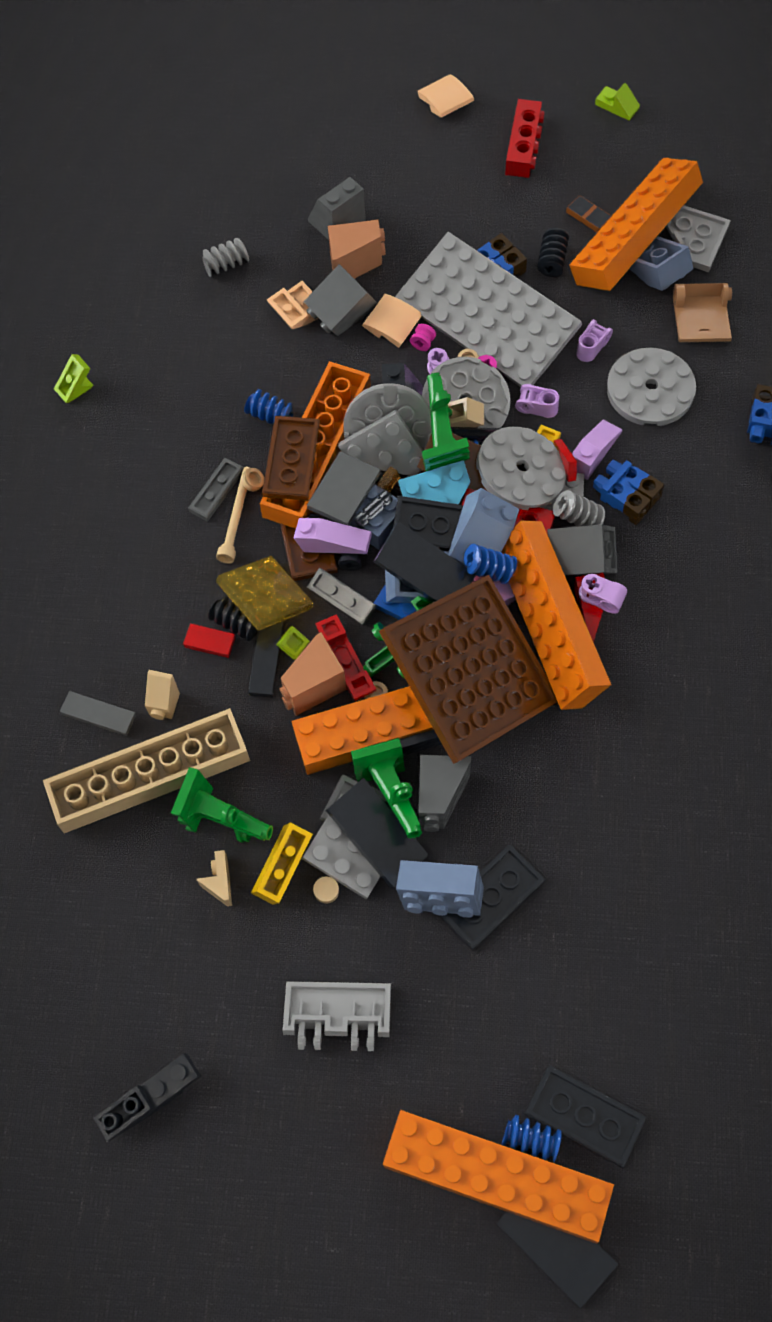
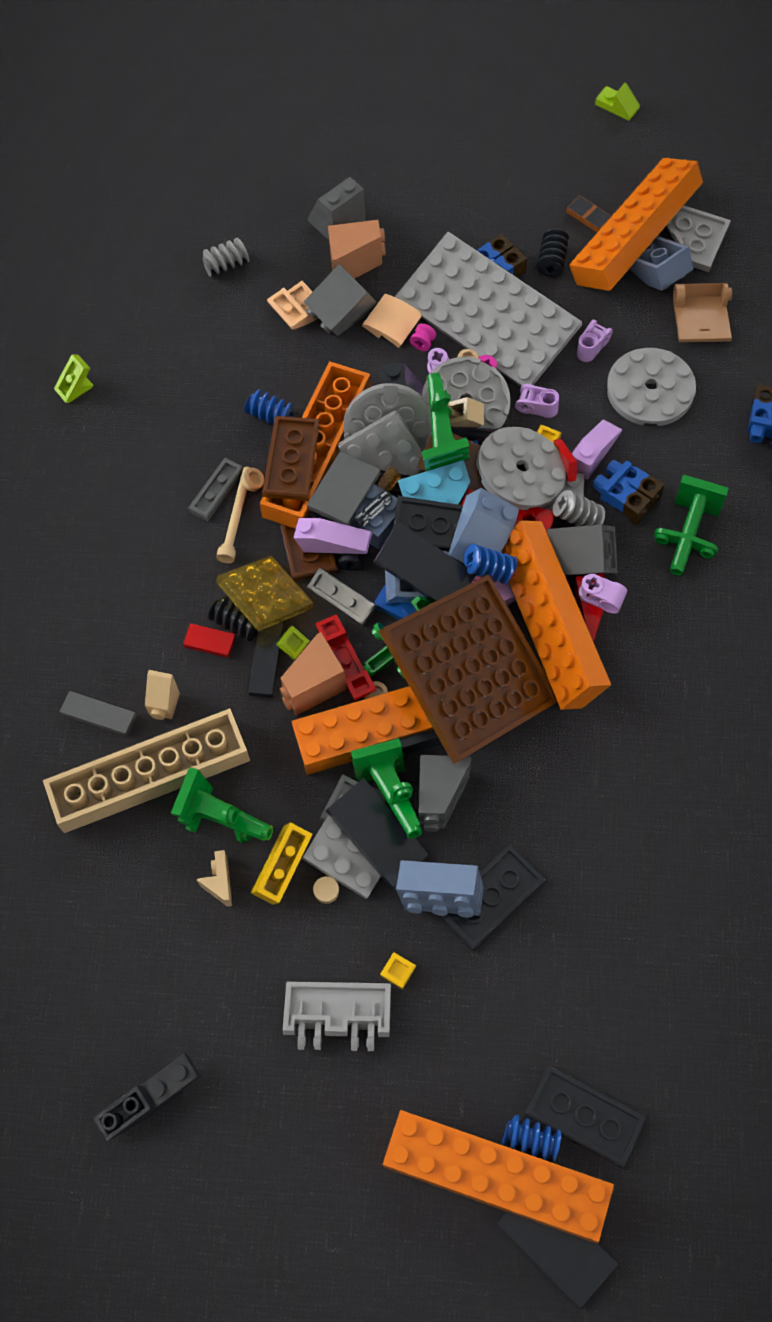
light nougat slope [418,74,474,118] -> none
red brick [505,99,545,178] -> none
none -> yellow tile [380,952,416,989]
none -> green piece [654,474,729,576]

